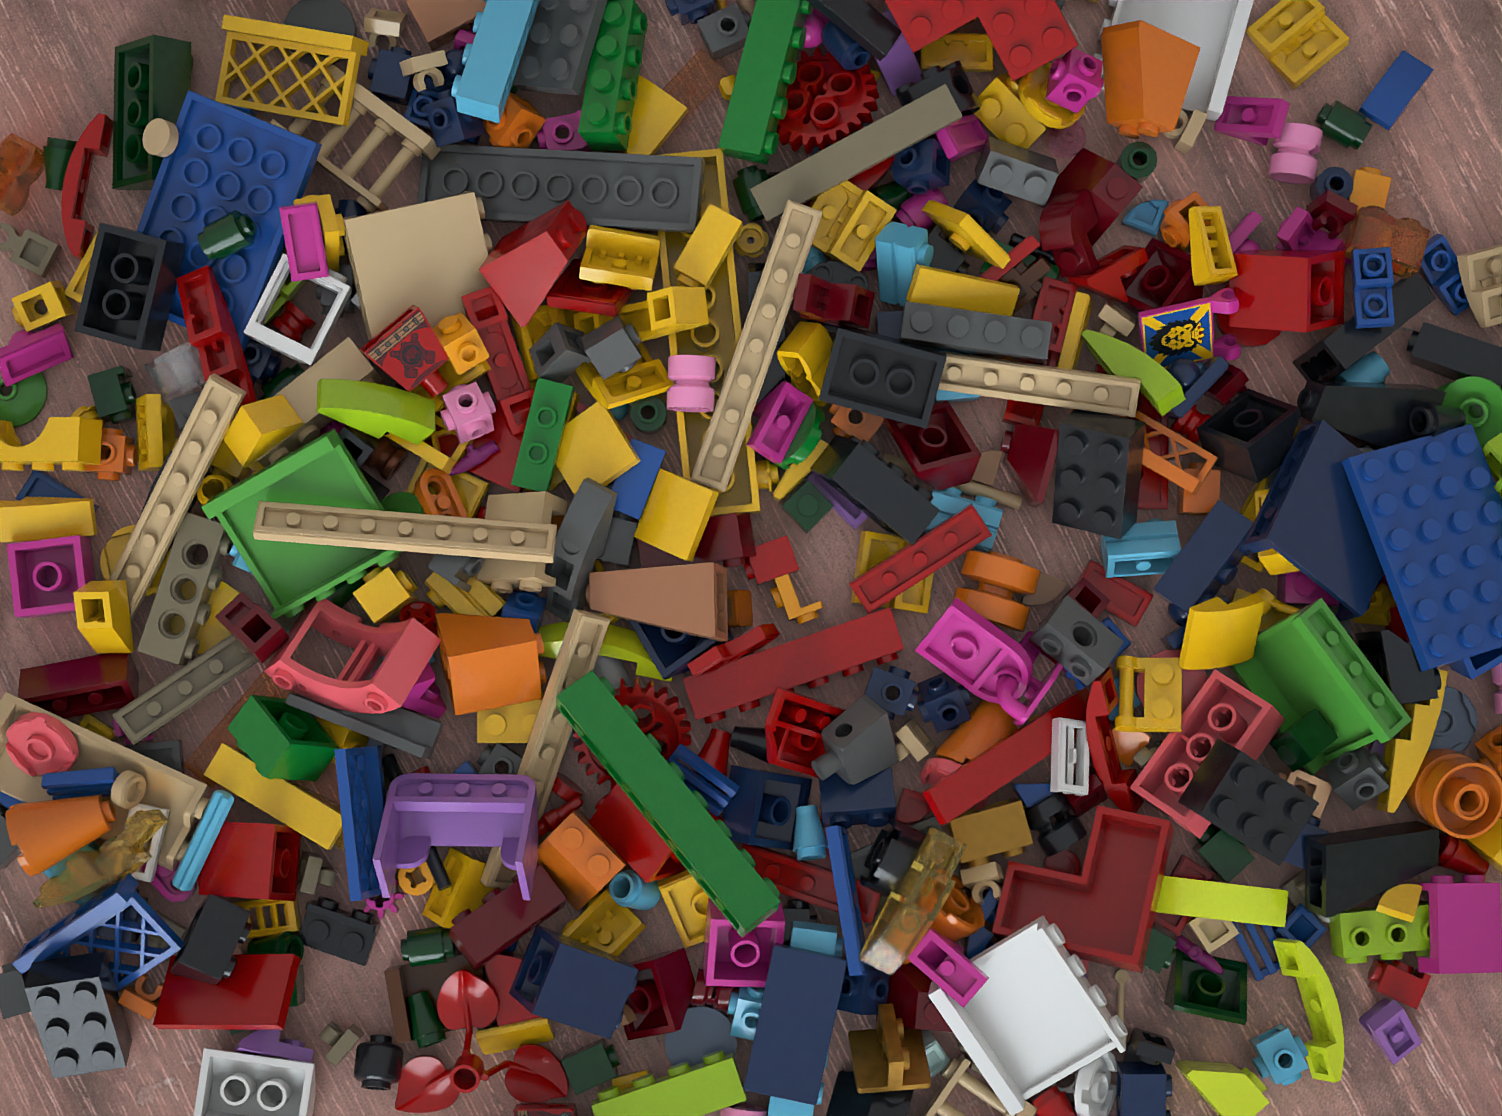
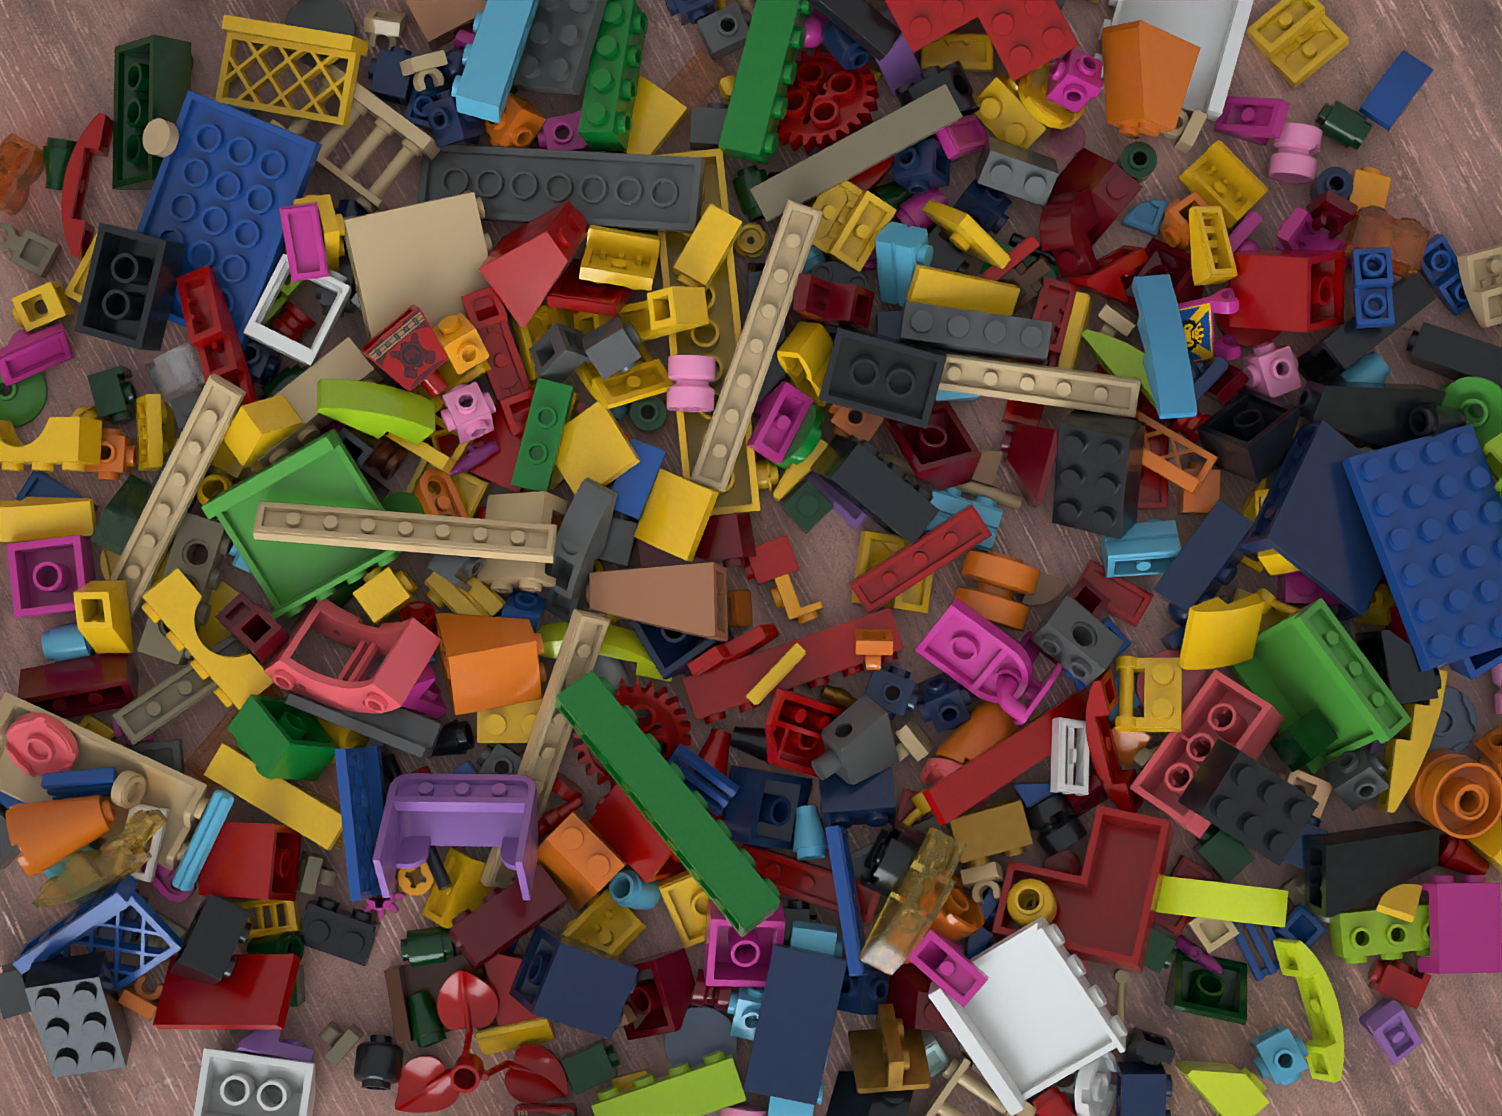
dark green brick [198,210,256,260] -> none
none -> medium azure brick [41,623,95,662]
none -> clear green slope [90,474,152,556]
none -> yellow arch [141,567,273,710]
none -> black cone [431,719,474,757]
none -> dark grey brick [690,103,729,150]
none -> yellow tile [746,643,806,705]
none -> pearl gold piece [820,684,858,710]
none -> orange tile [854,629,893,670]
none -> yellow hand [902,789,931,826]
none -> yellow head [1006,878,1057,928]
none -> dark azure slope [1131,274,1197,419]
none -> yellow bracket [1178,140,1268,229]
none -> bright pink brick [1242,341,1302,398]

